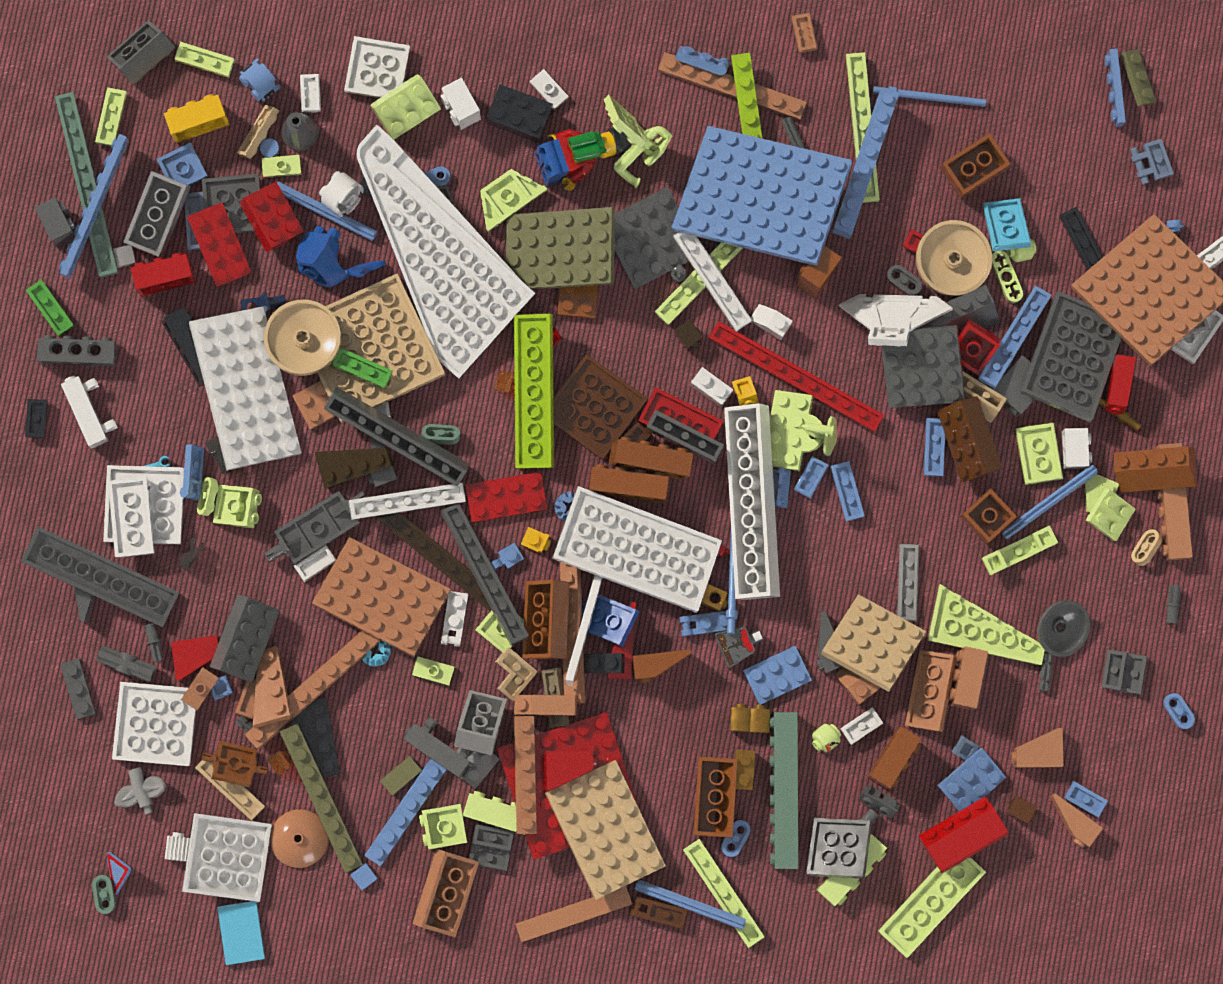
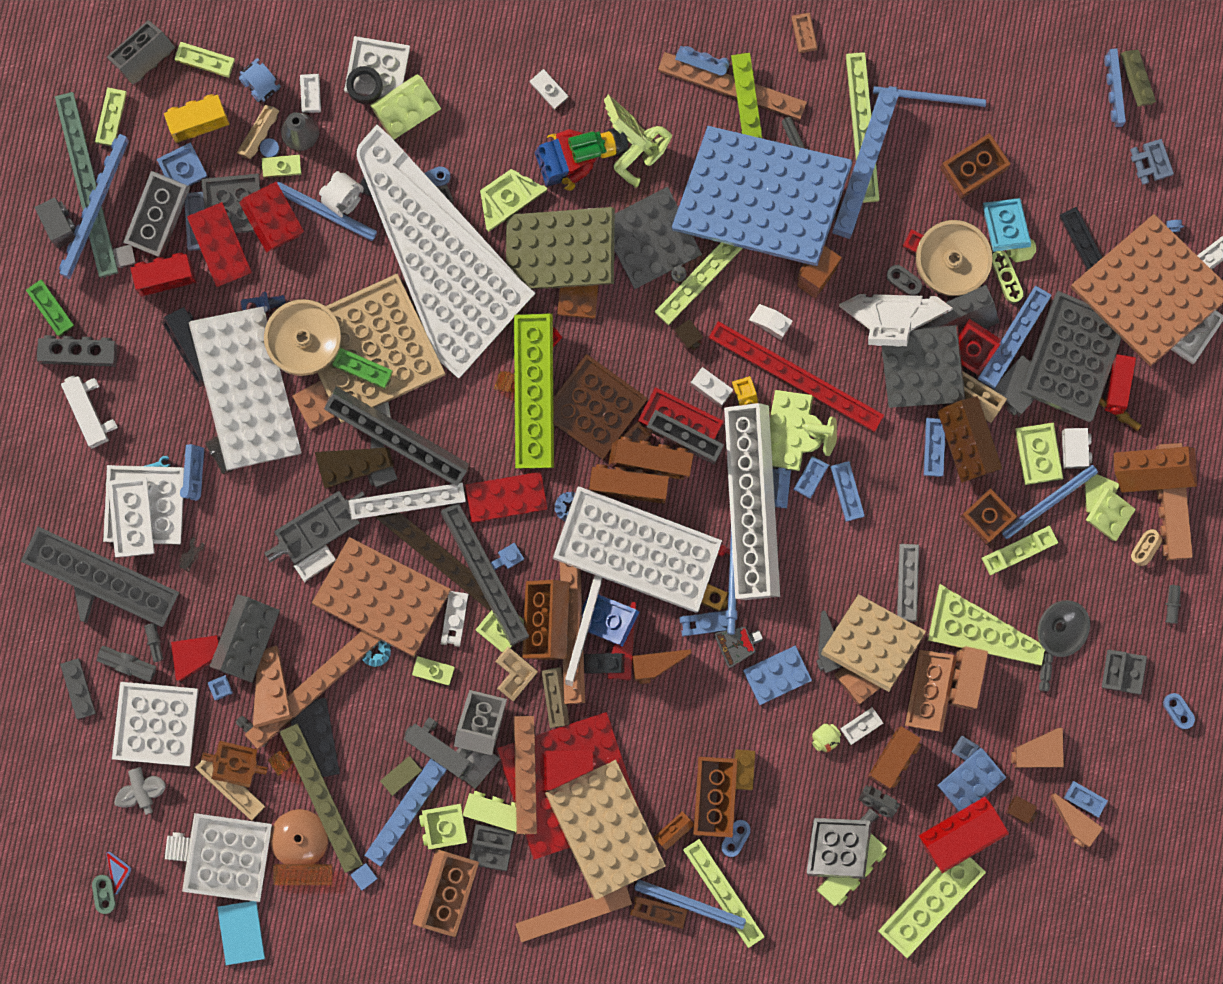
black plate [25,399,48,439] -> none
nougat plate [181,667,218,710] -> none
yellowish green plate [197,477,219,516] -> none
yellowish green plate [213,485,262,528] -> none
nougat tile [235,679,256,719] -> none
blue hips [296,226,386,287] -> none
sand green plate [422,424,460,445] -> none
white brick [440,78,481,130] -> none
black brick [486,84,553,144] -> none
nougat slope [514,695,577,716] -> none
yellow bracket [521,527,551,554] -> none
white tile [673,232,752,331] -> none
pearl gold brick [730,704,770,733] -> none
sand green brick [770,712,798,869] -> none
none -> clear orange plate [273,864,333,885]
none -> black tyre [346,66,383,104]
none -> dark orange plate [654,811,694,850]

